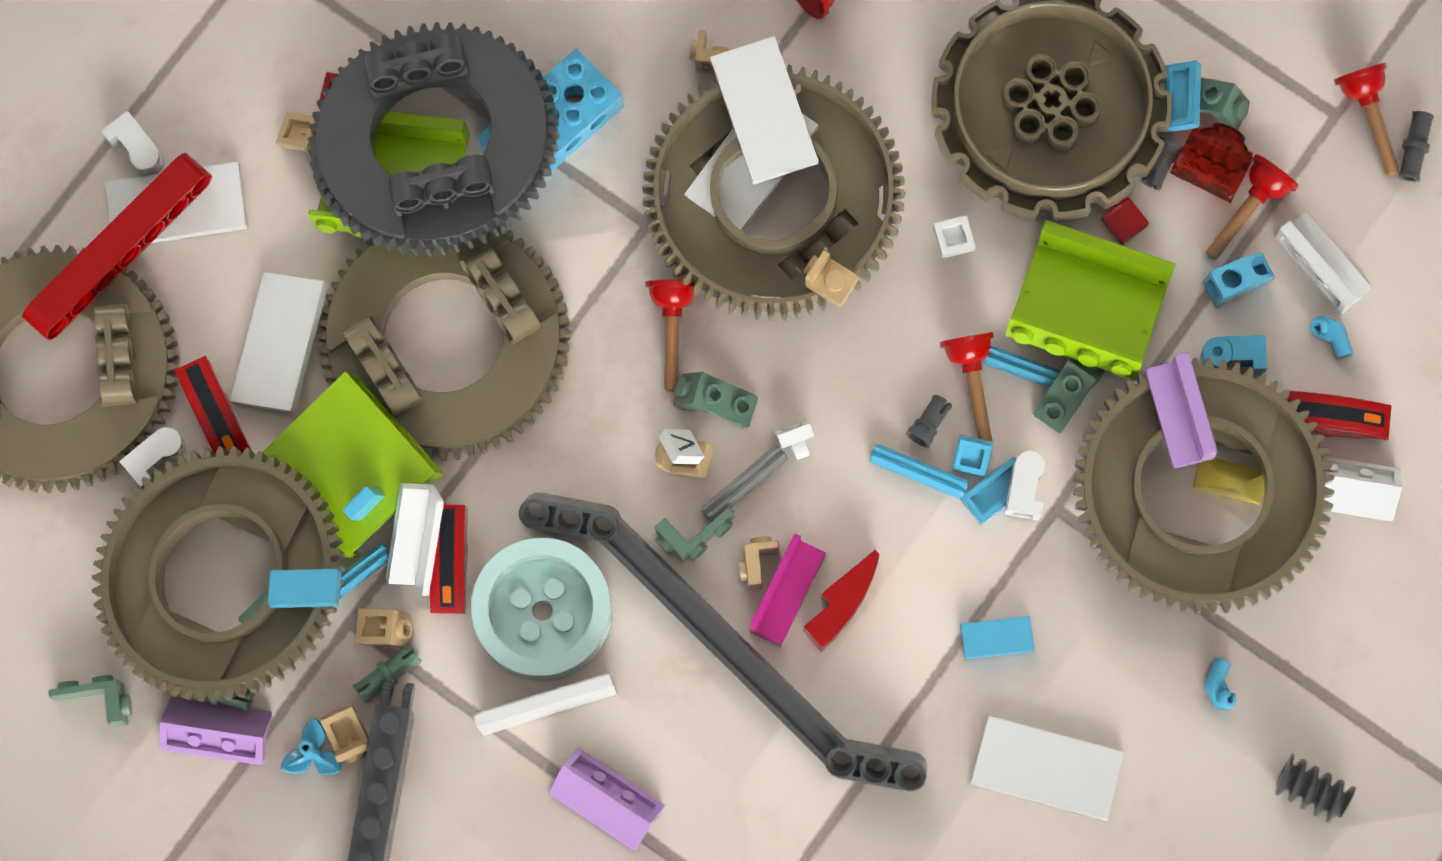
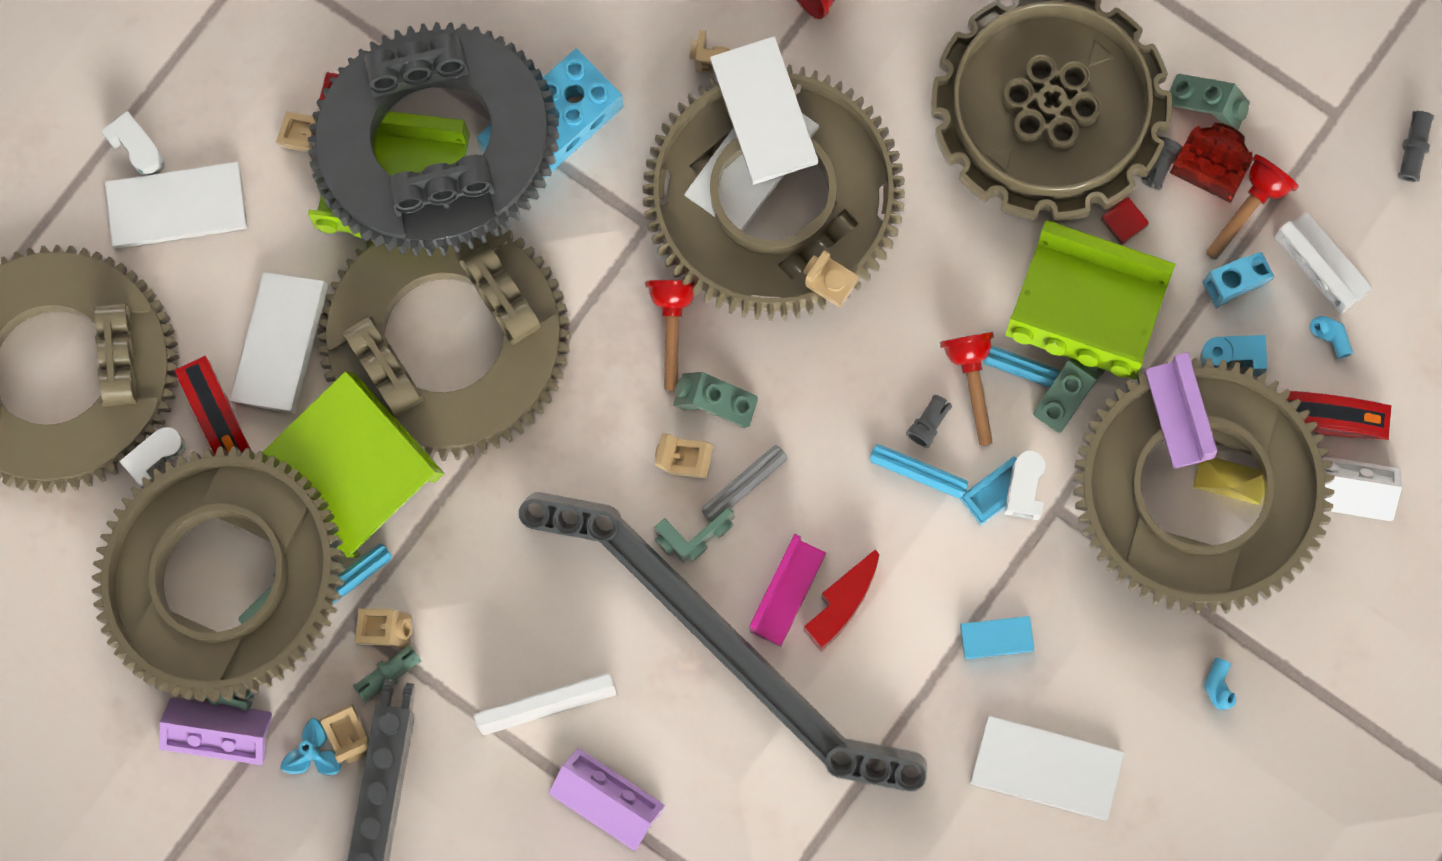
red beam [22,153,212,341] -> none
sand green bracket [48,675,132,727] -> none
medium azure tile [268,569,341,608] -> none
medium azure tile [343,486,385,520] -> none
white panel [385,483,444,596] -> none
slope [430,504,468,614] -> none
light aqua brick [471,538,613,681] -> none
white tile [659,429,705,464] -> none
tan bracket [739,536,779,591] -> none
white tile [774,420,814,460] -> none
white tile [933,215,976,259] -> none
medium azure tile [952,434,993,477] -> none
medium azure tile [1164,60,1201,132] -> none
dark grey piece [1275,753,1356,823] -> none
piece [1334,63,1399,176] -> none

